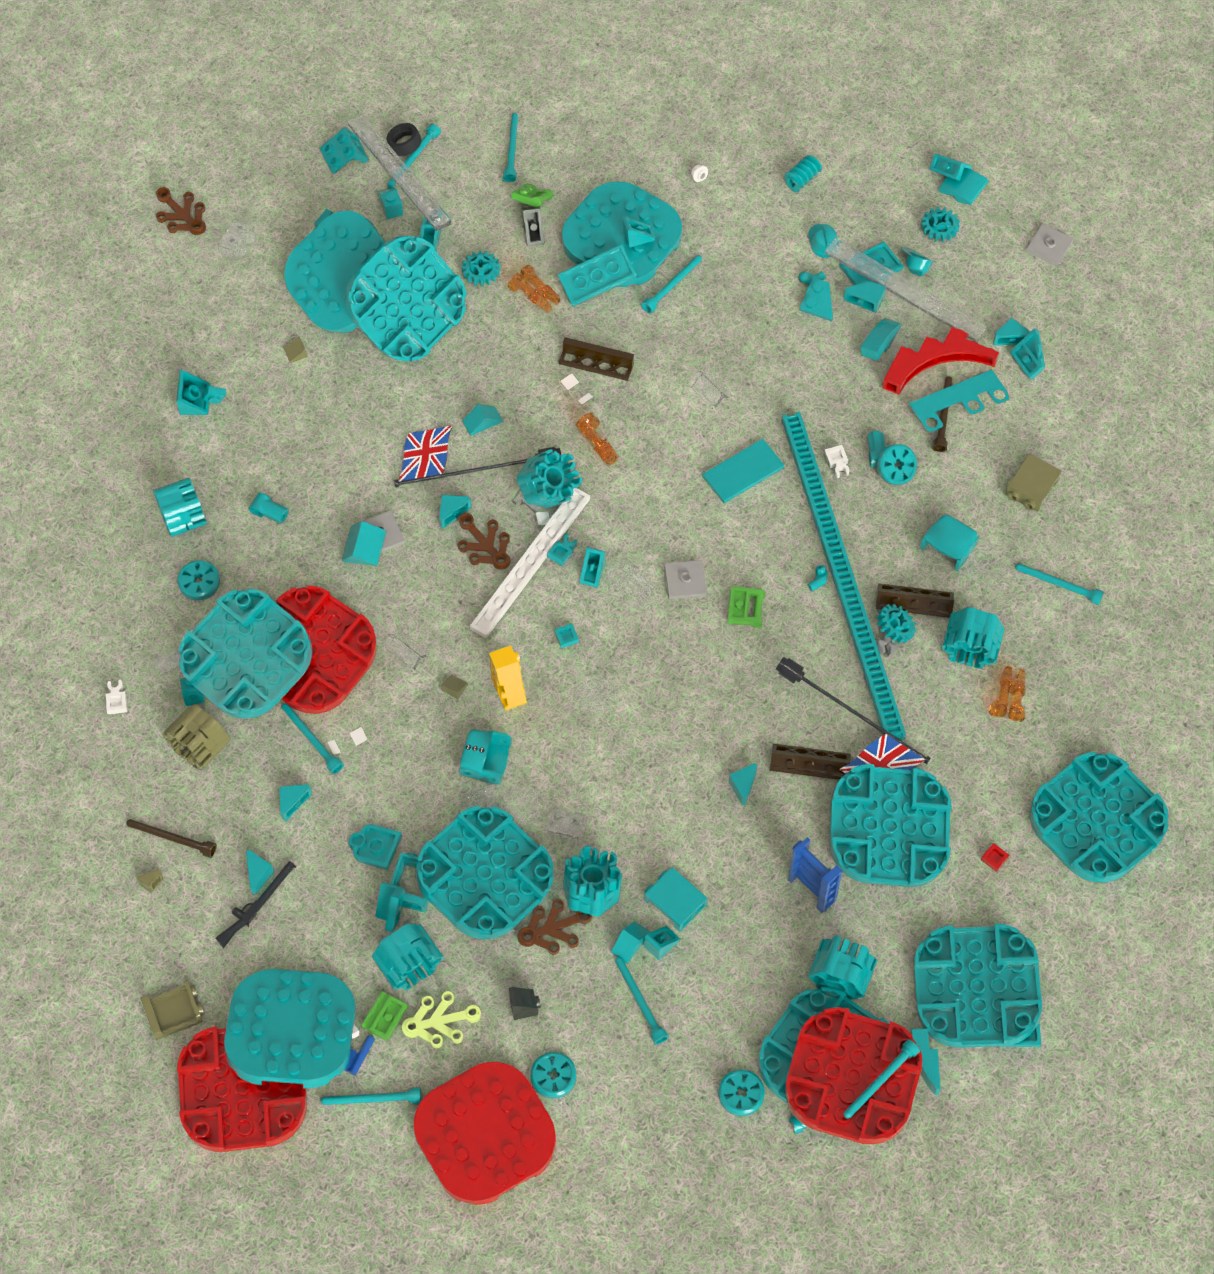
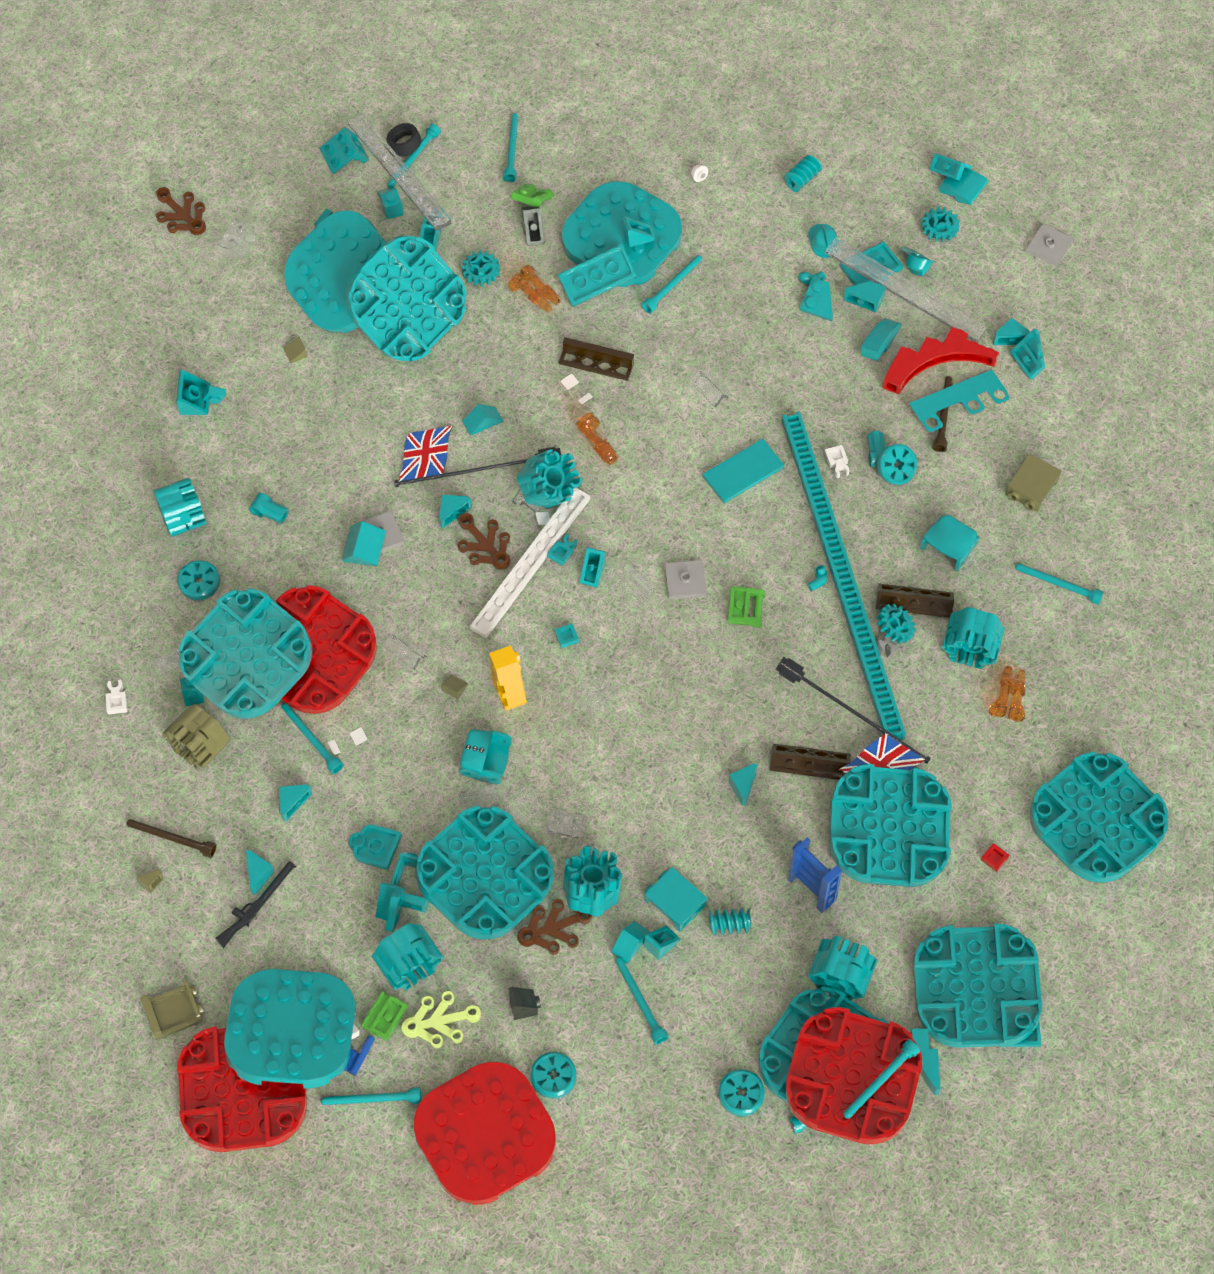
none -> teal piece [709,908,751,936]

